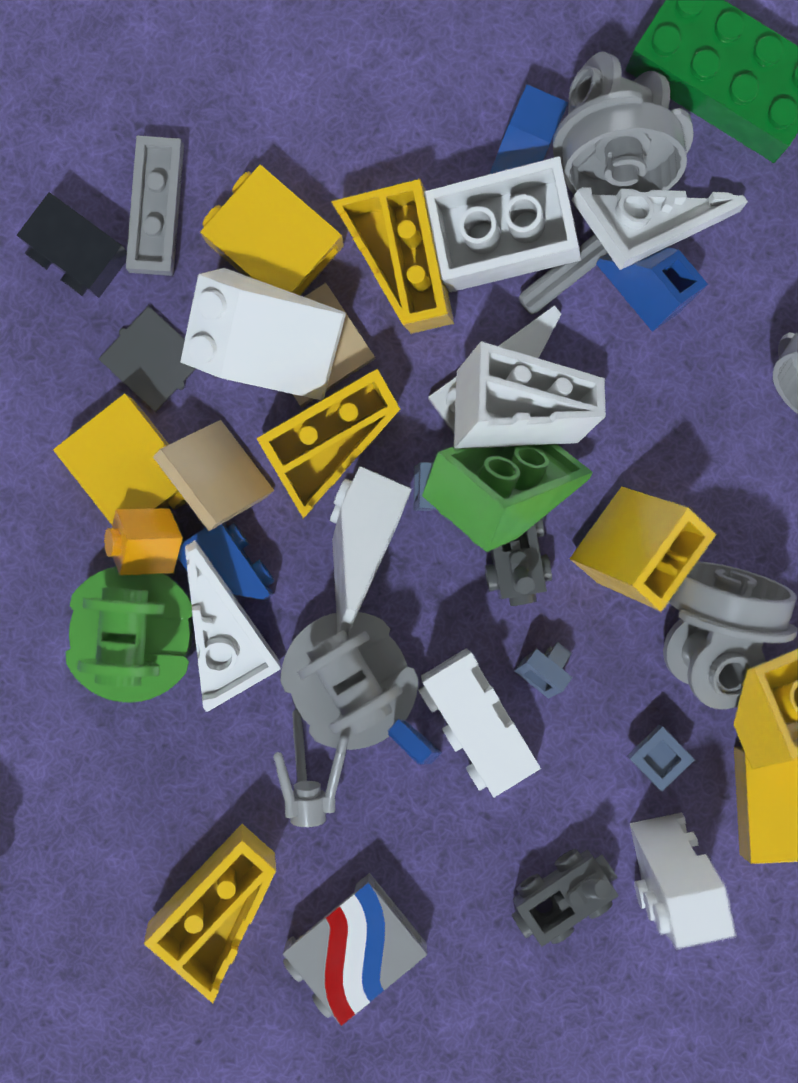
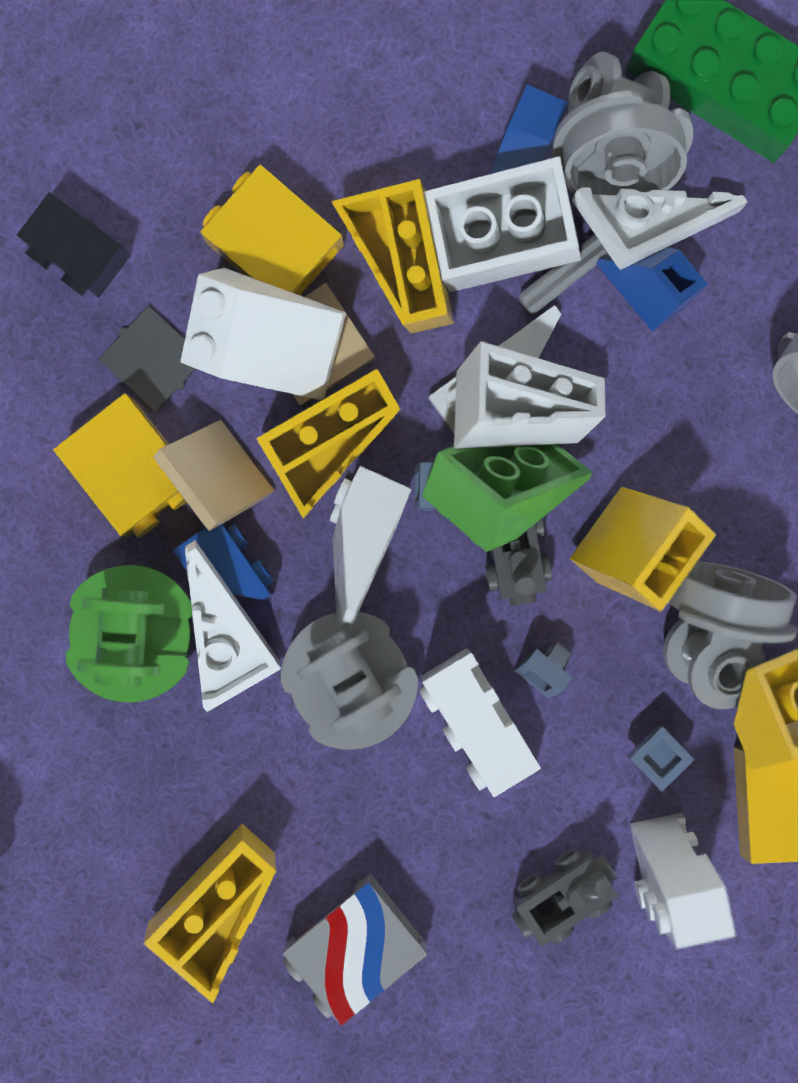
light orange brick [104,508,183,575] -> none
light grey plate [126,135,184,276] -> none
light grey plant [274,709,349,827] -> none
blue tile [388,719,442,764] -> none

